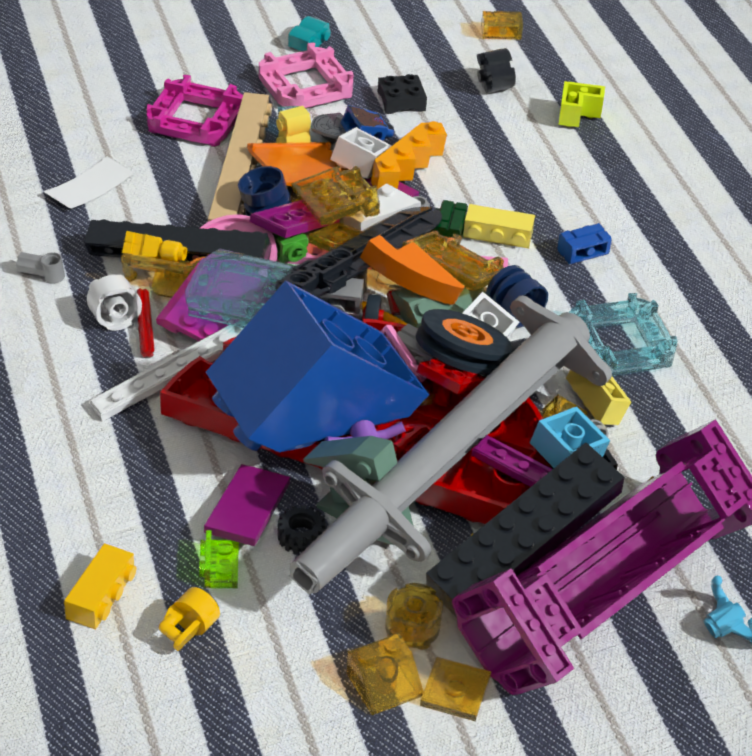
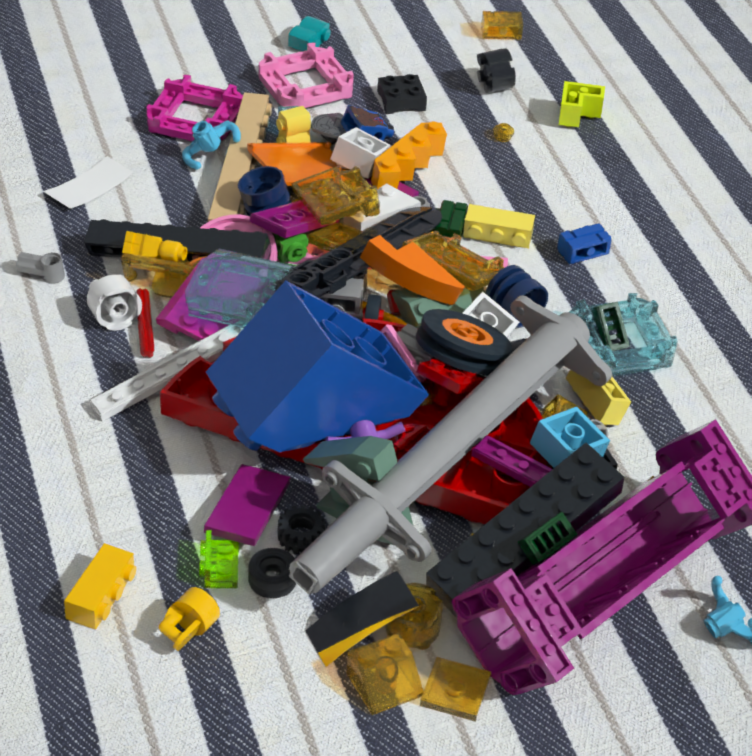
none -> medium azure piece [182,121,241,169]
none -> black tyre [248,548,296,598]
none -> black sticker [306,571,419,667]
none -> clear yellow plate [493,123,514,142]
none -> dark green slope [518,512,577,565]
none -> dark green slope [591,301,630,353]

